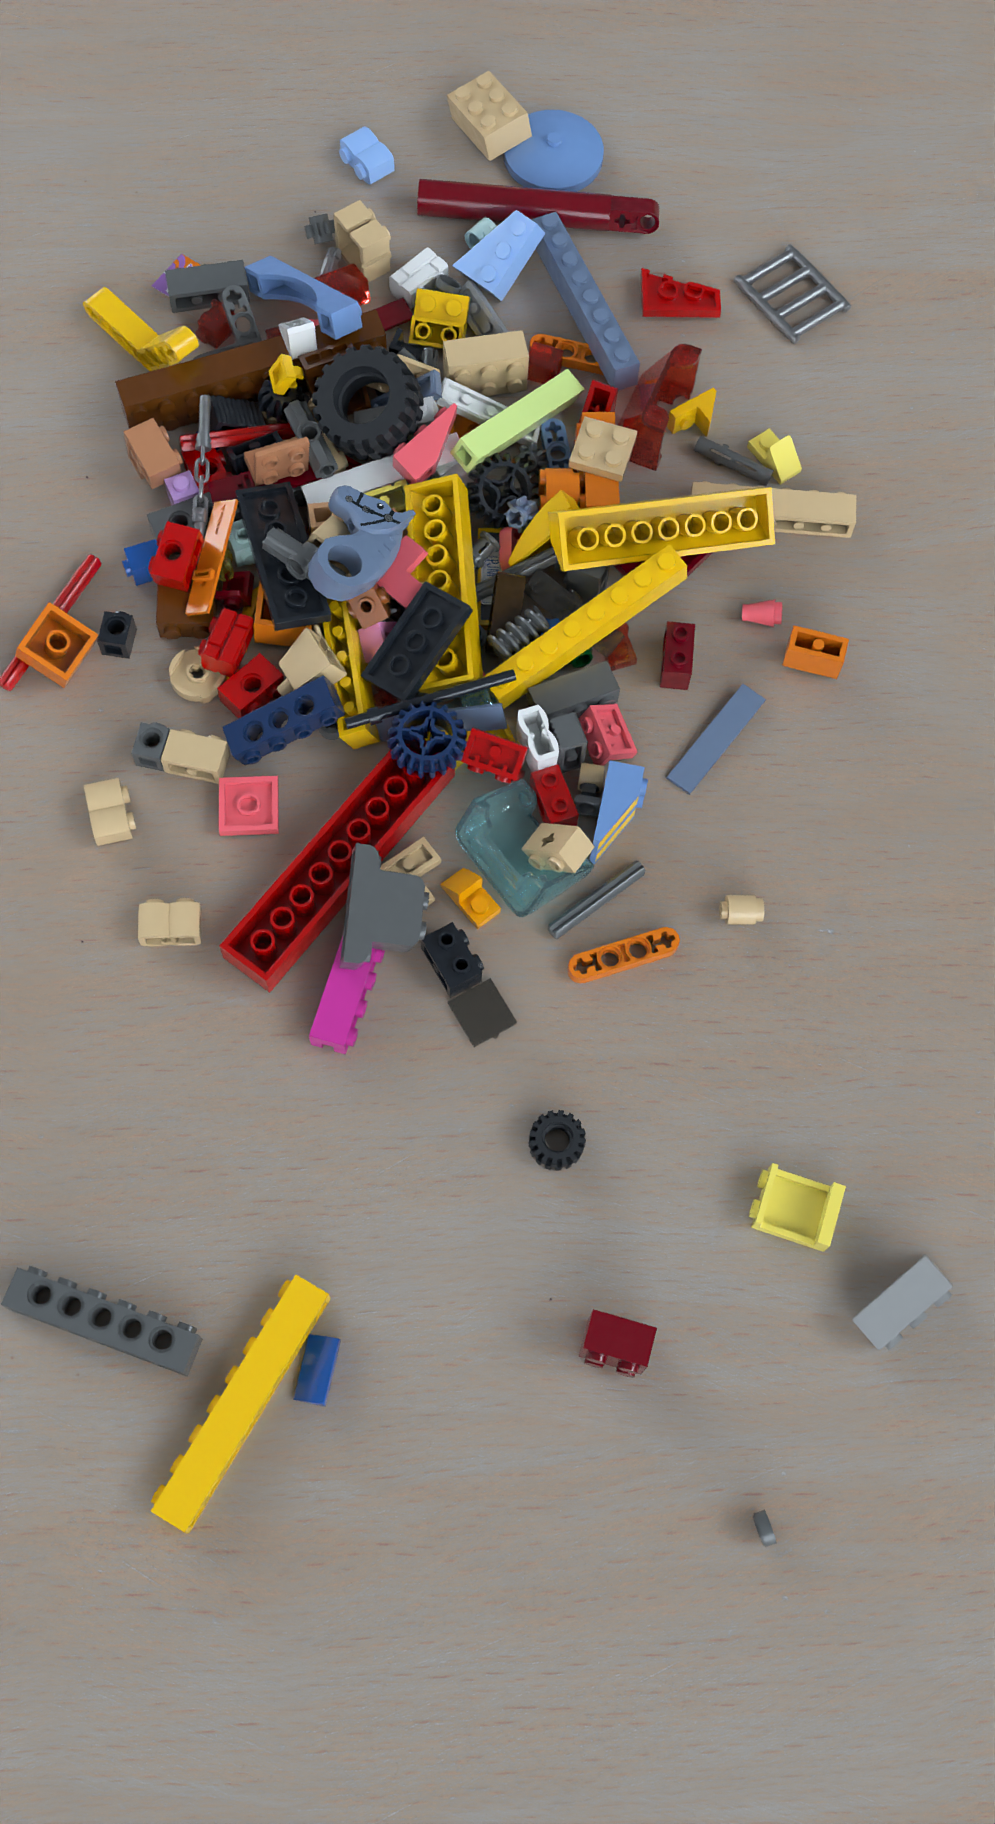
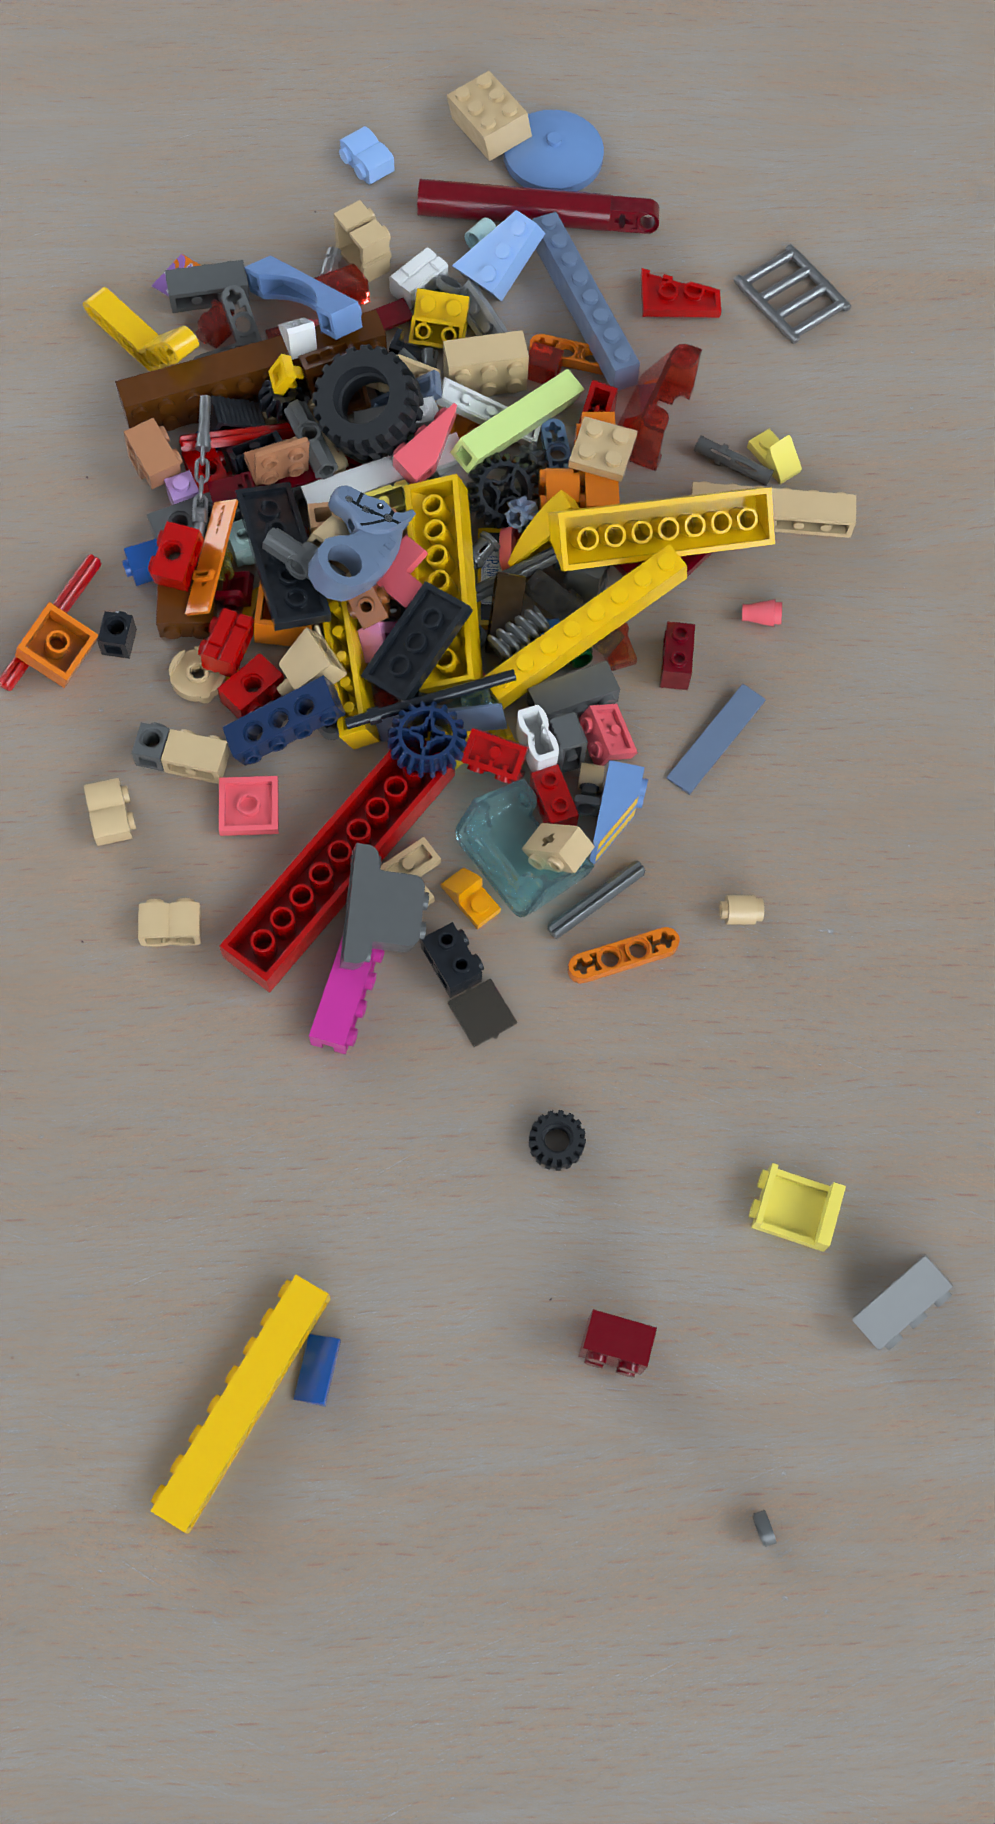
dark grey brick [1,1266,203,1377] -> none
dark grey gear [304,214,335,245] -> none
yellow slope [667,387,716,437] -> none
orange brick [782,625,849,679] -> none

